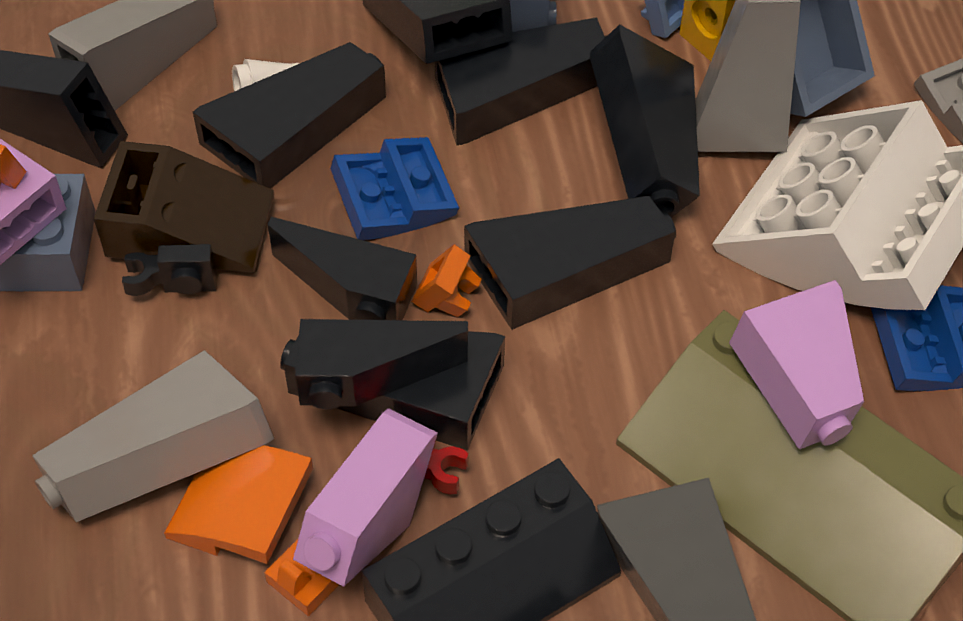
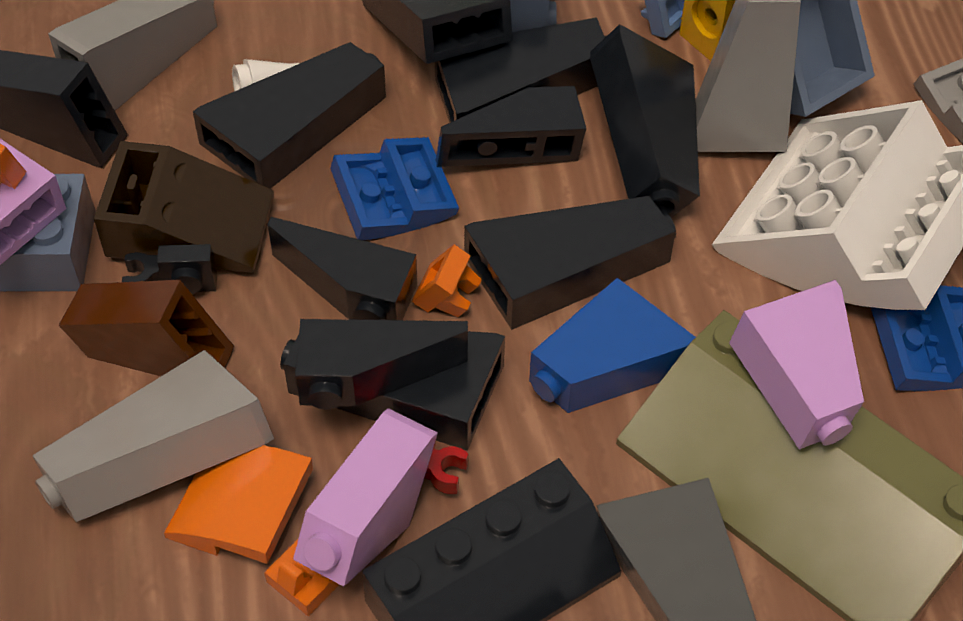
none -> reddish brown slope [58,280,234,376]
none -> black slope [436,86,586,167]
none -> blue slope [529,278,696,413]

